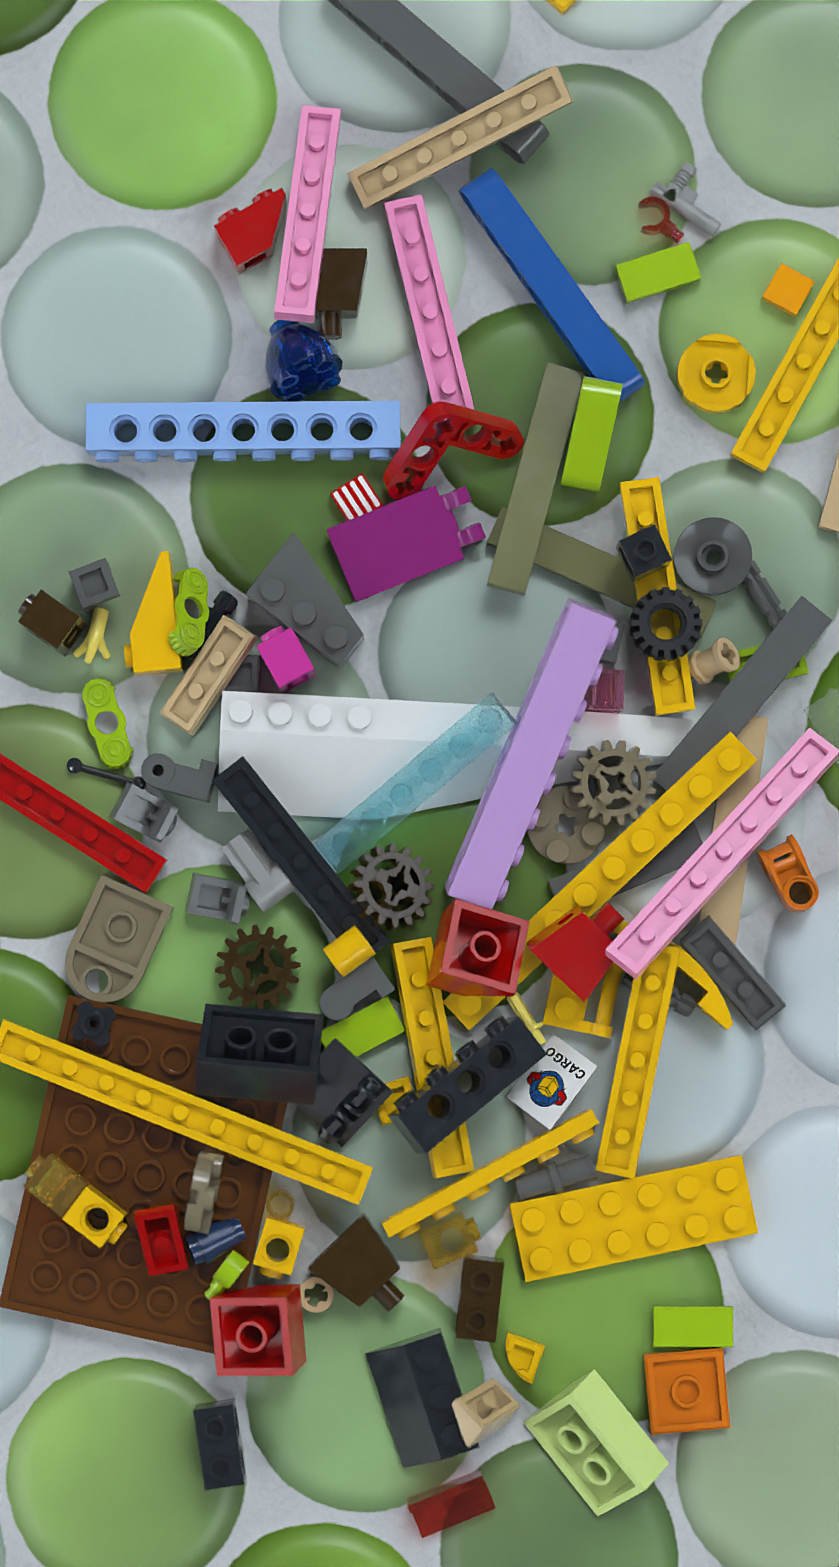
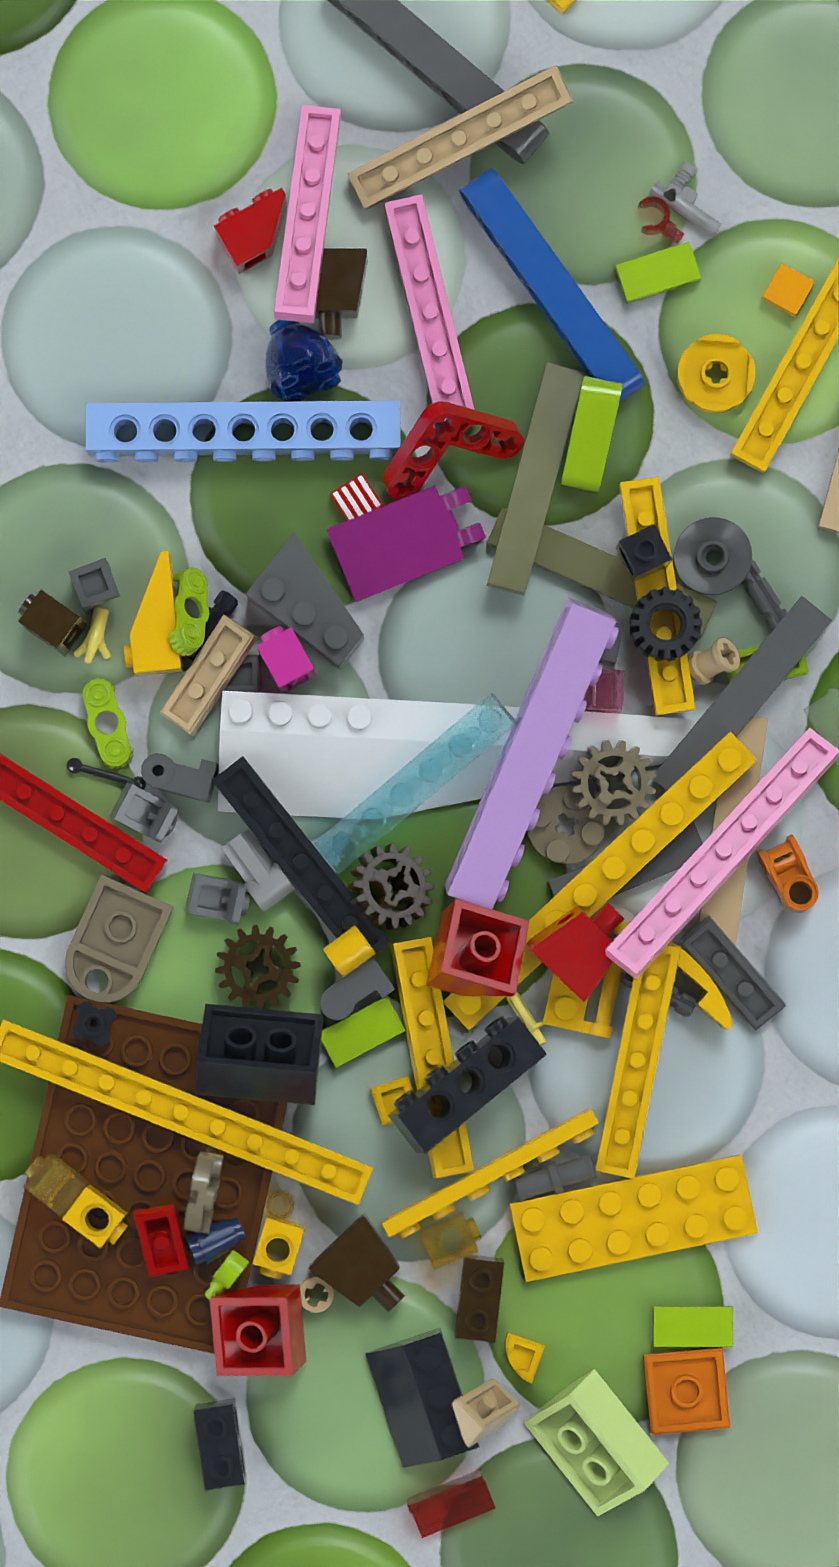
black hinge [296,1038,394,1147] -> none
white sticker [506,1034,598,1130] -> none

